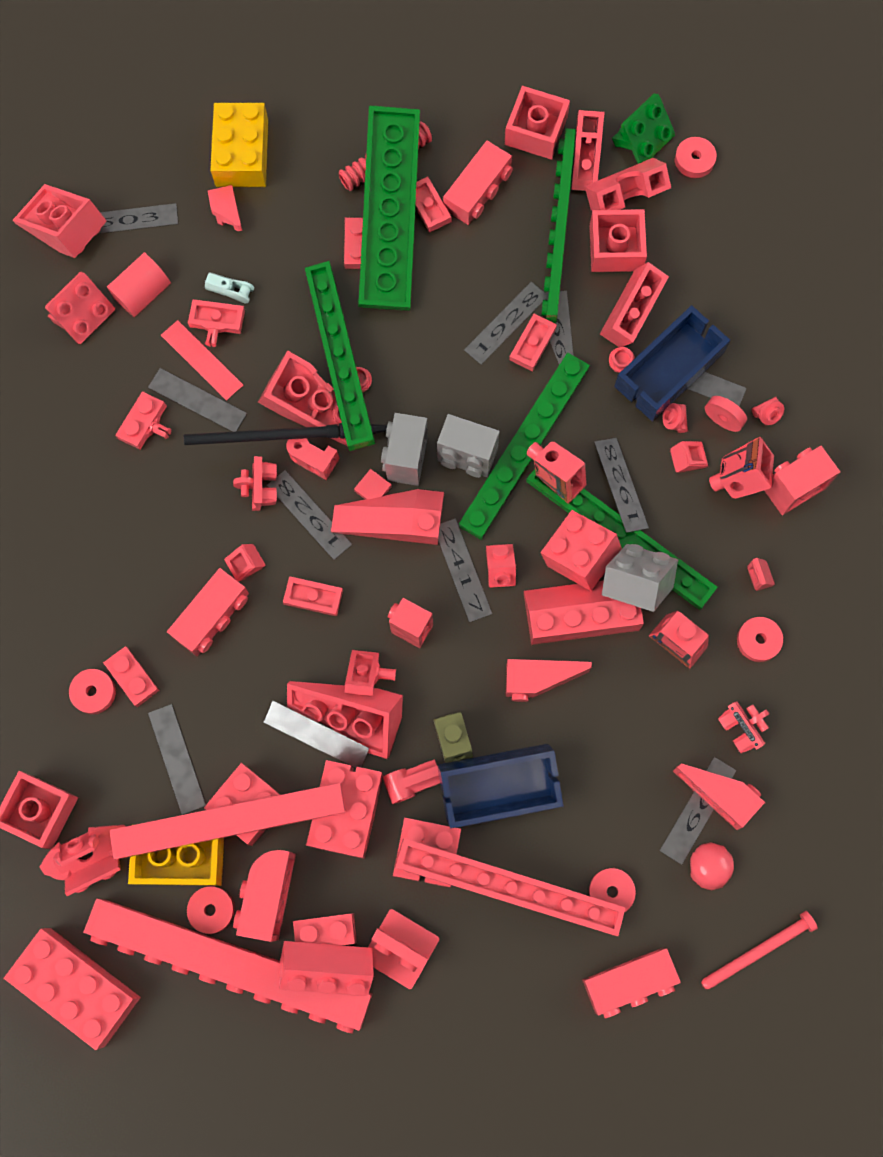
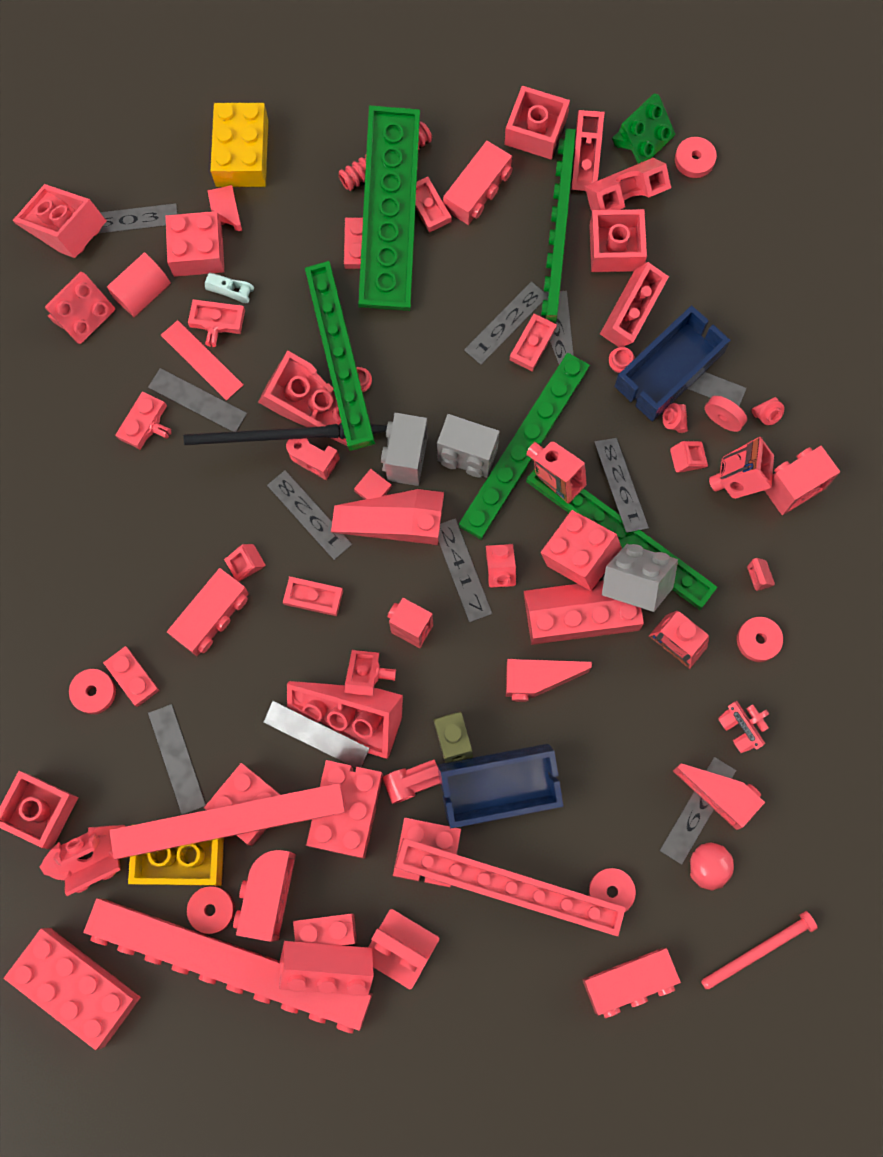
coral hips [233,456,277,511] -> none
none -> coral brick [165,211,225,277]

